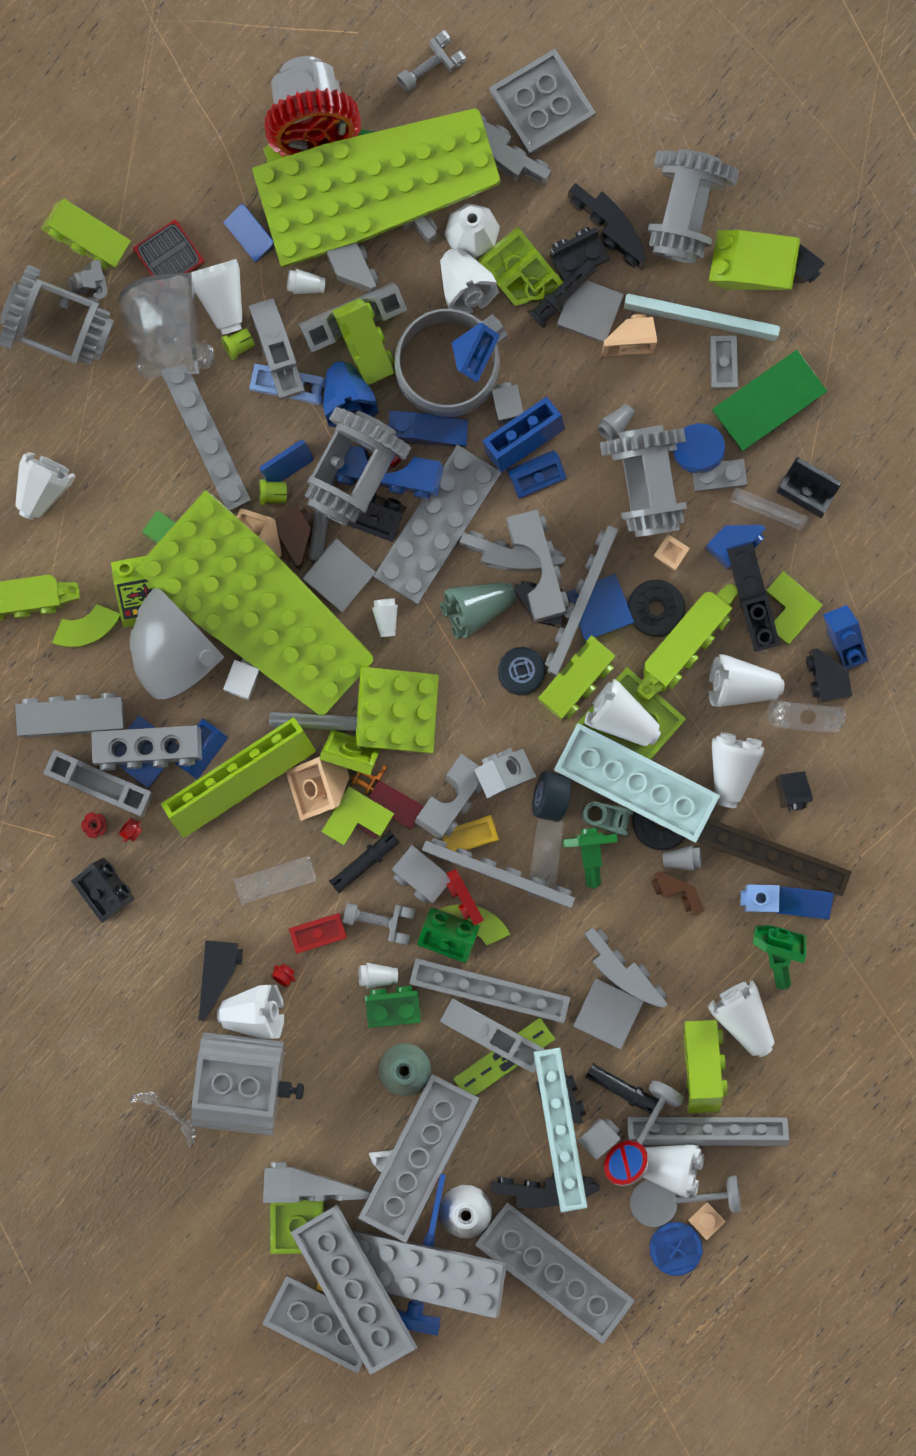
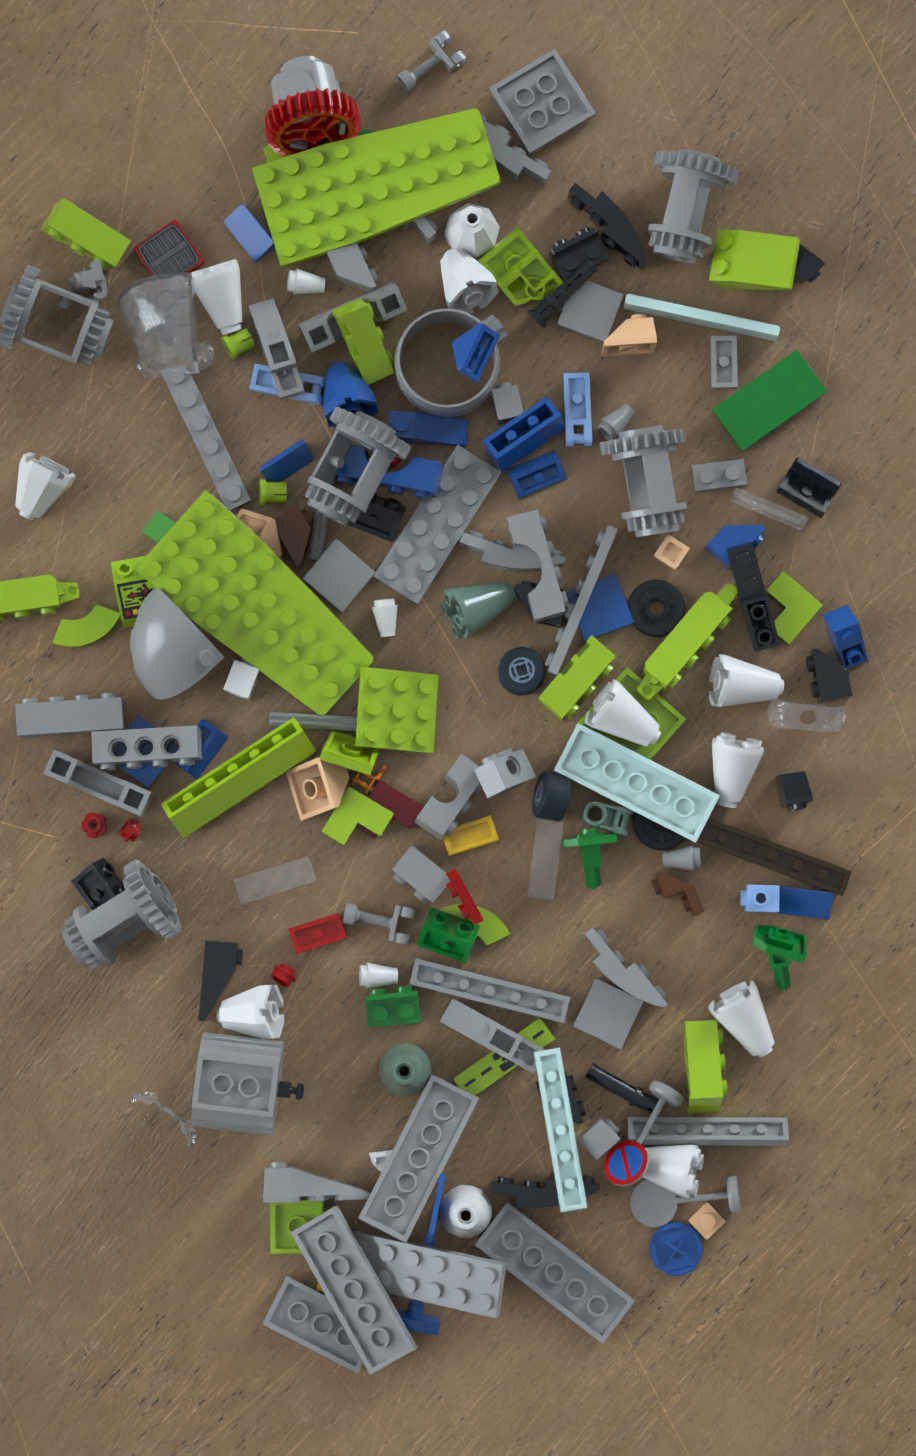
black pin [329,830,400,894] -> none
light grey plate [422,838,575,908] -> none
blue tile [673,423,725,473] -> none
none -> light grey piece [62,859,182,969]
none -> light blue plate [563,372,592,447]

